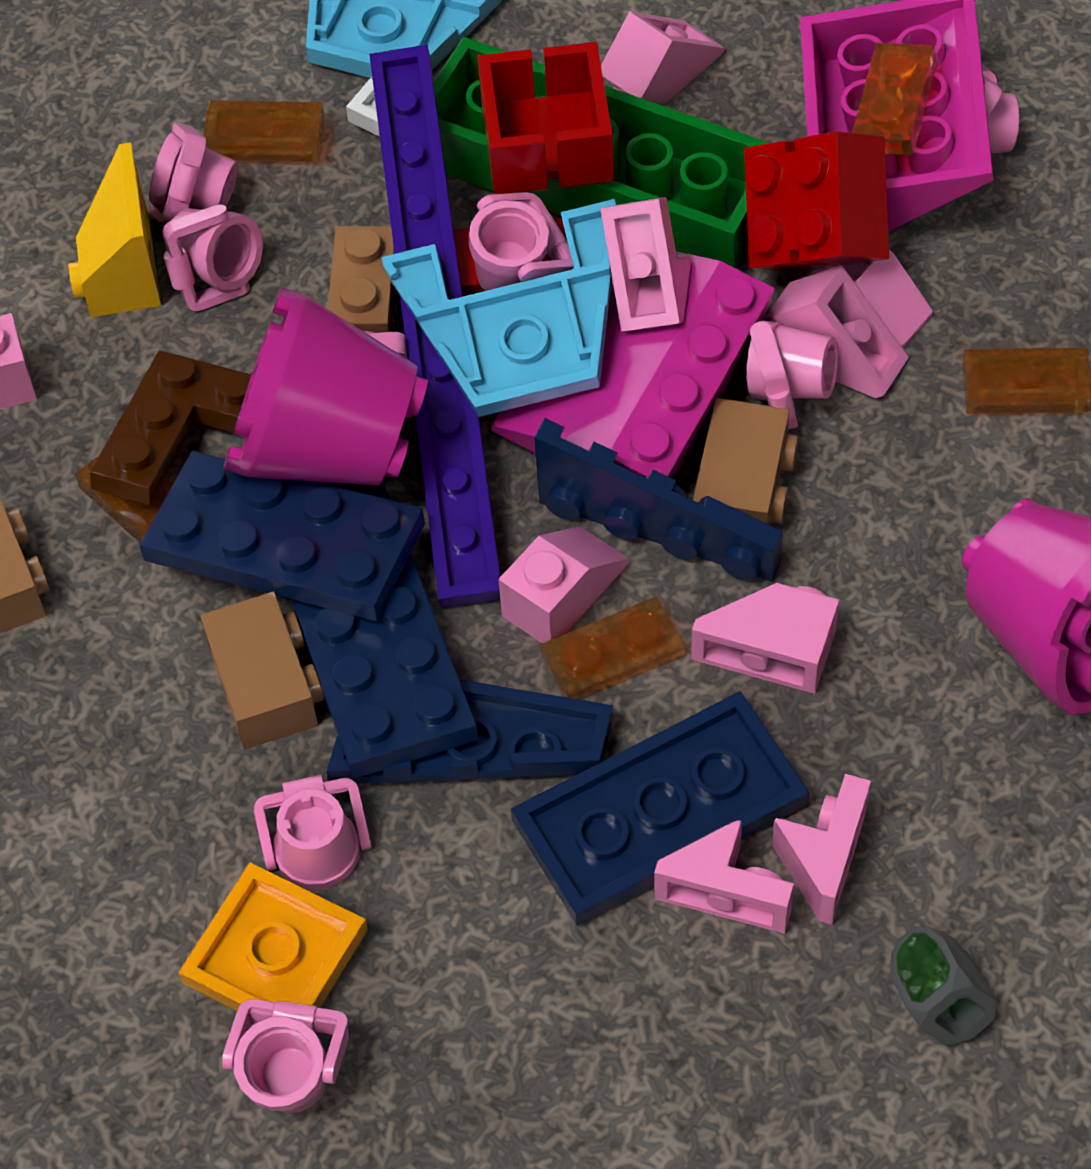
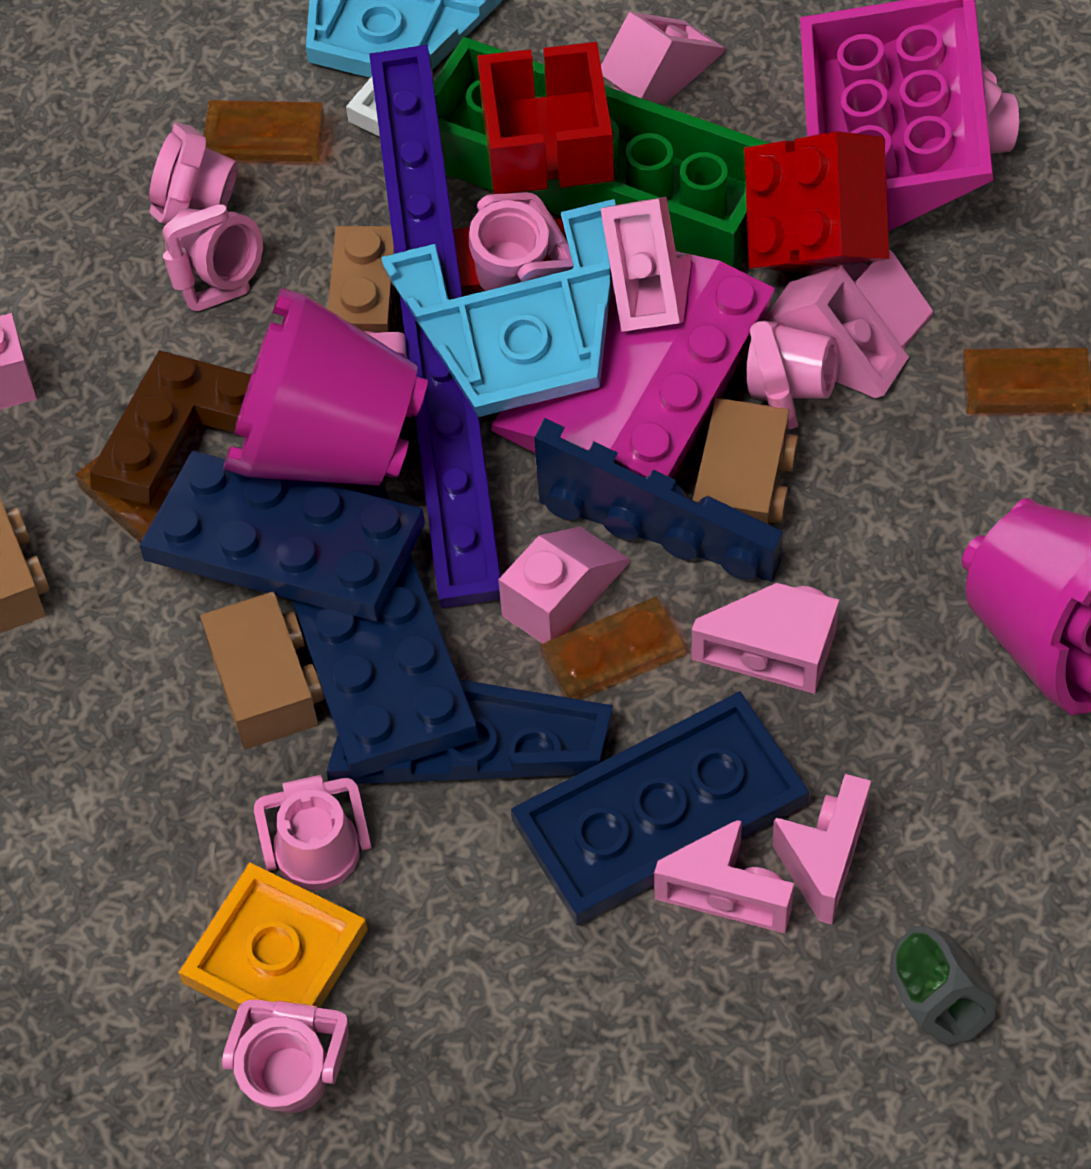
yellow slope [68,142,161,317] -> none
clear orange plate [852,43,937,155] -> none

